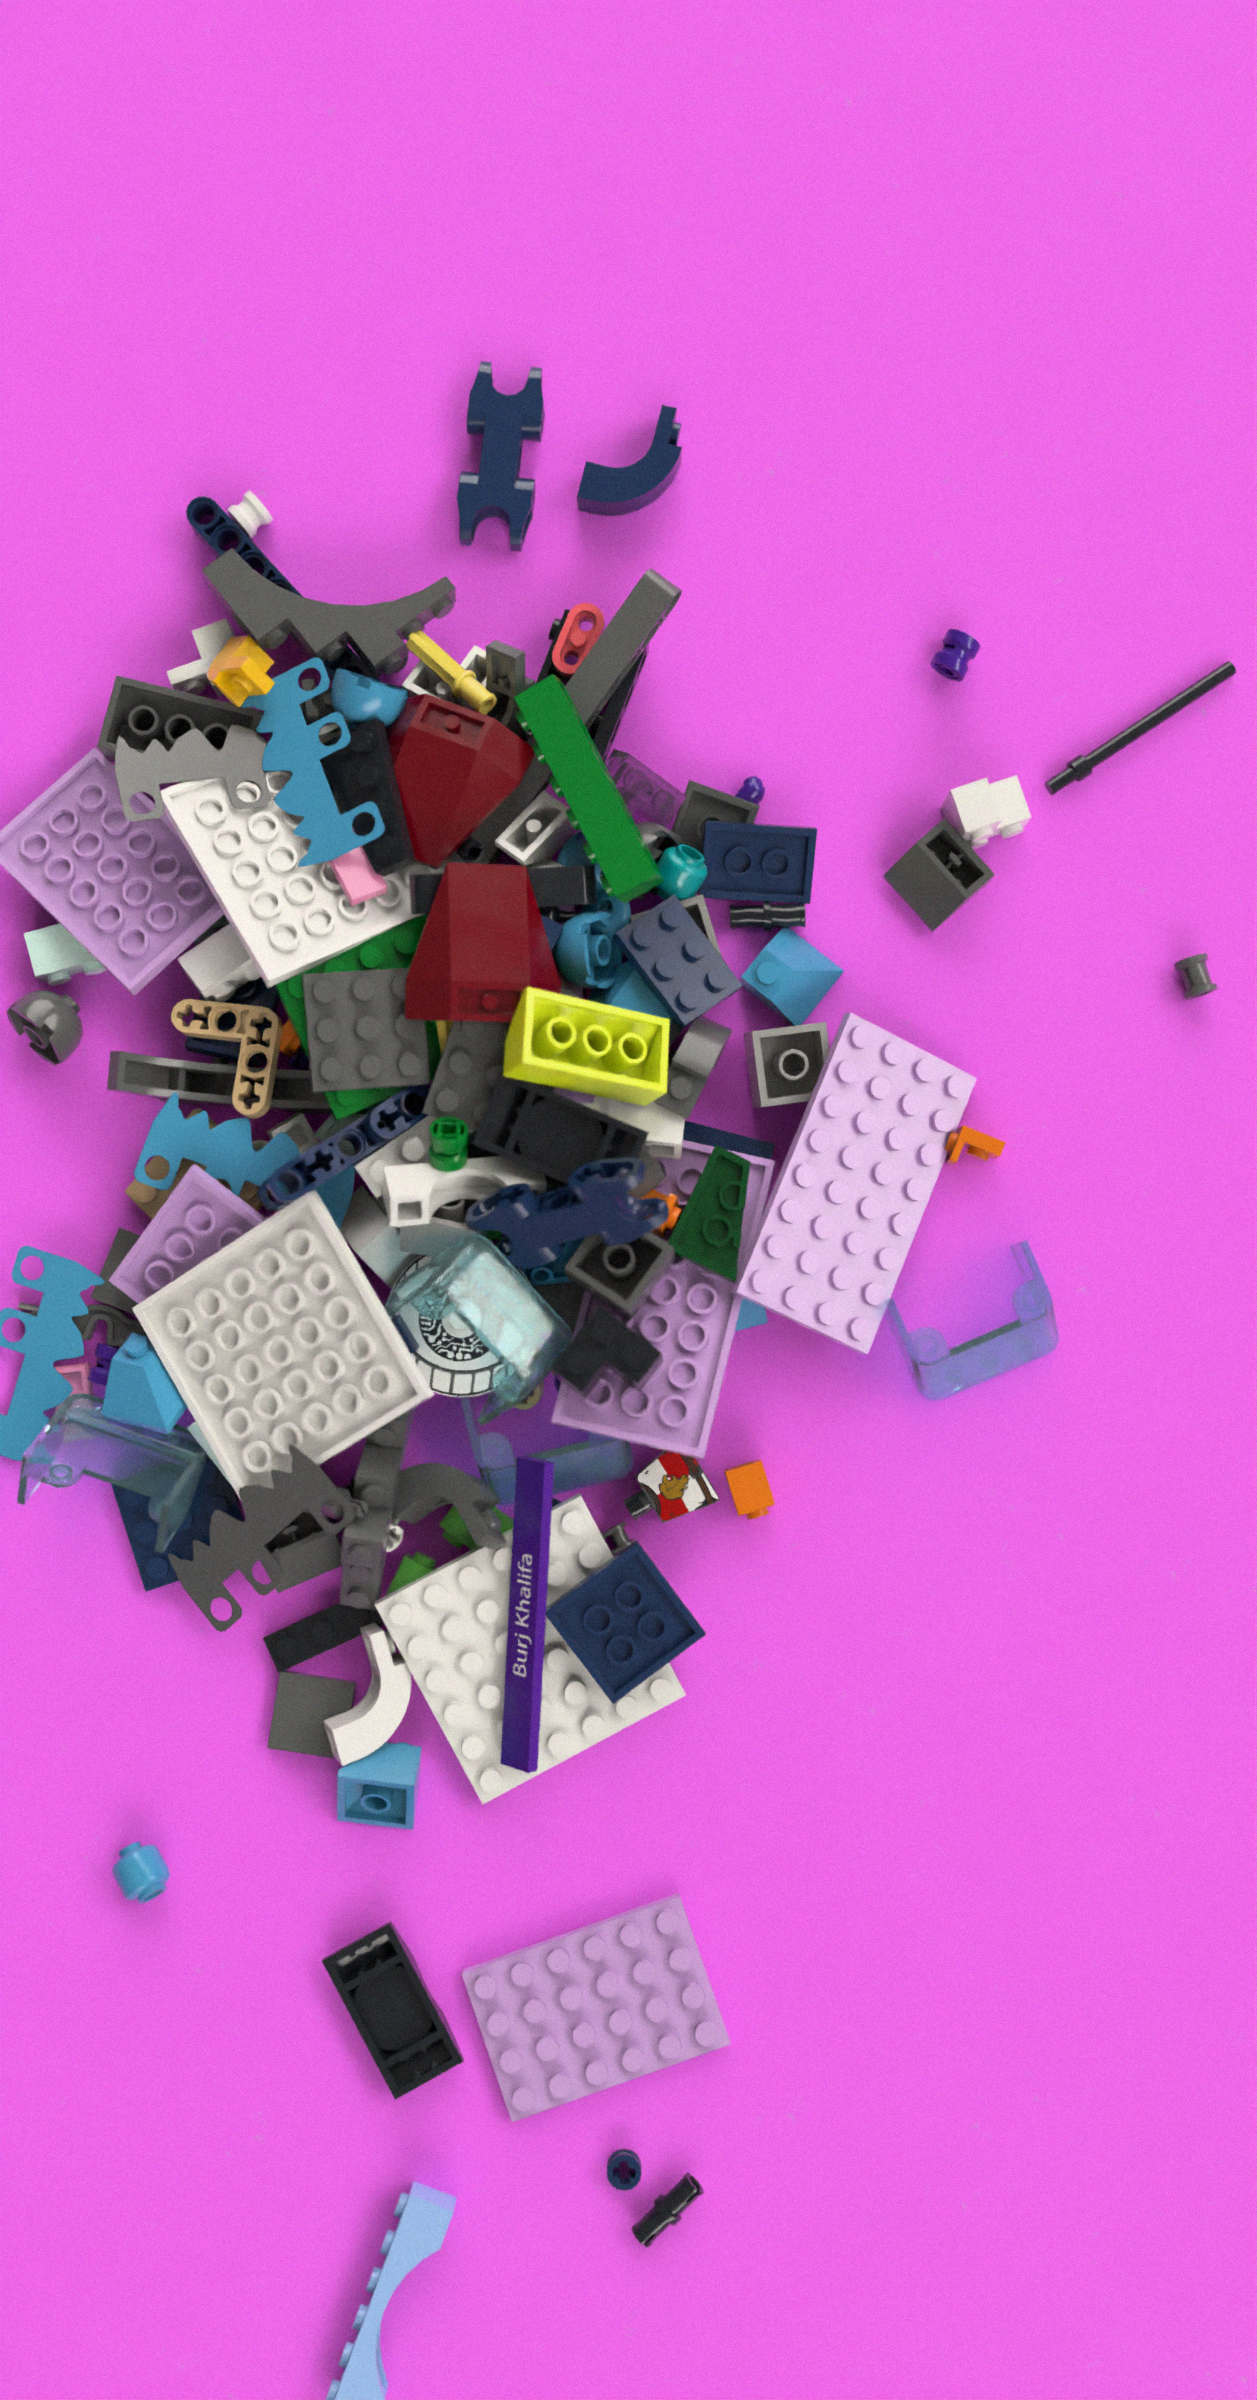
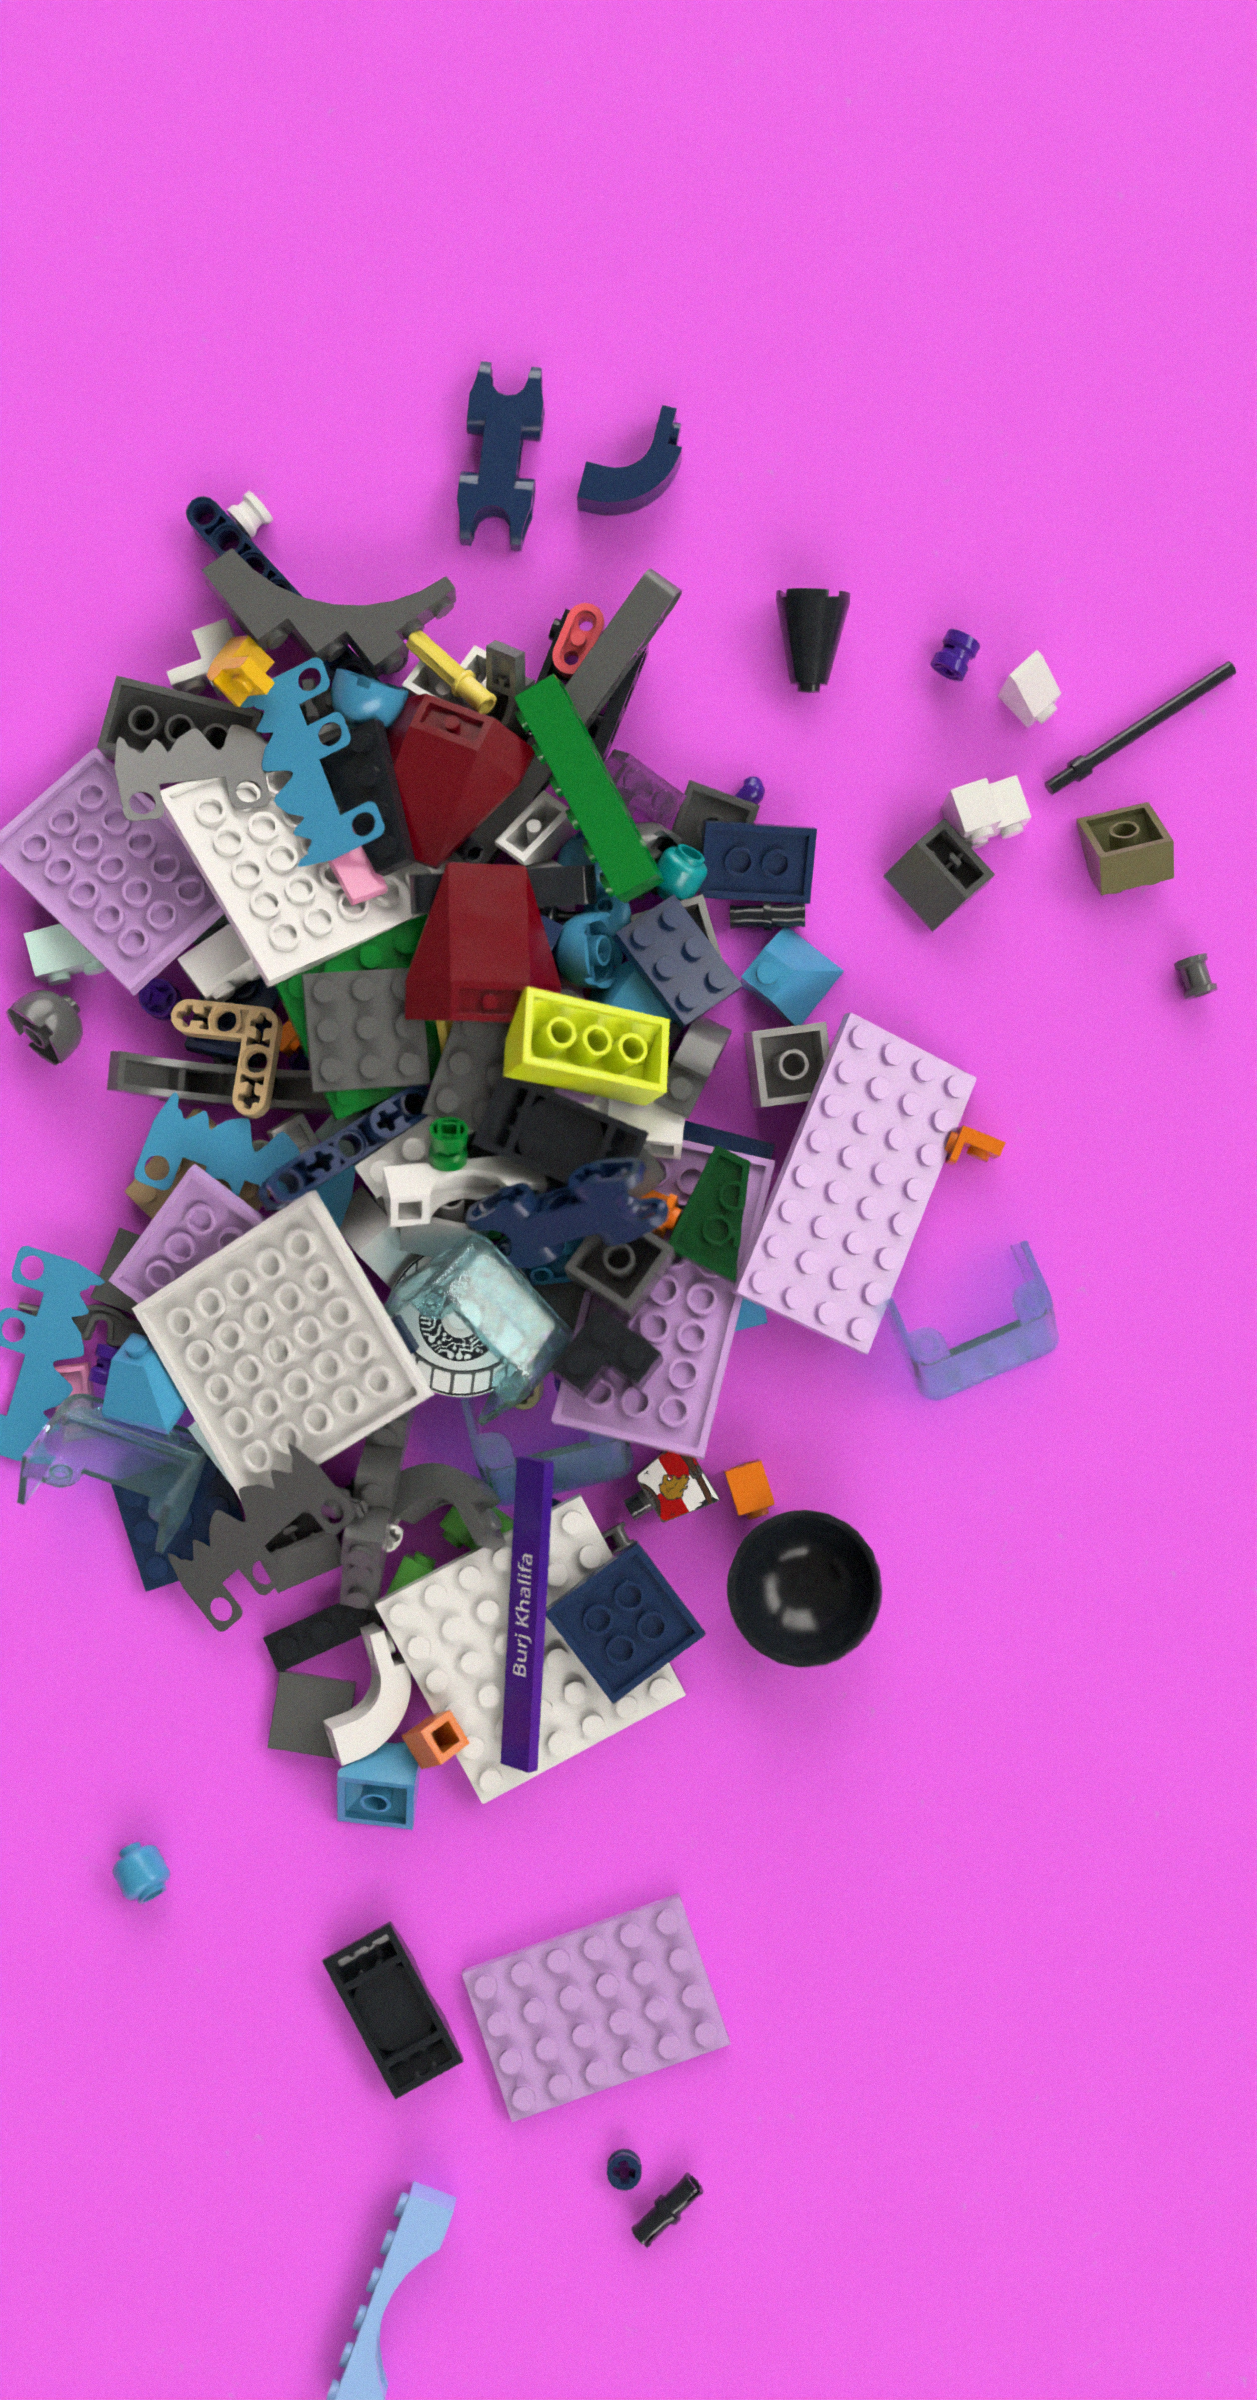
none -> dark purple wheel [139,978,183,1021]
none -> orange brick [402,1710,470,1769]
none -> black piece [727,1510,882,1668]
none -> black cone [776,588,851,693]
none -> white slope [998,650,1061,728]
none -> olive slope [1076,802,1174,896]

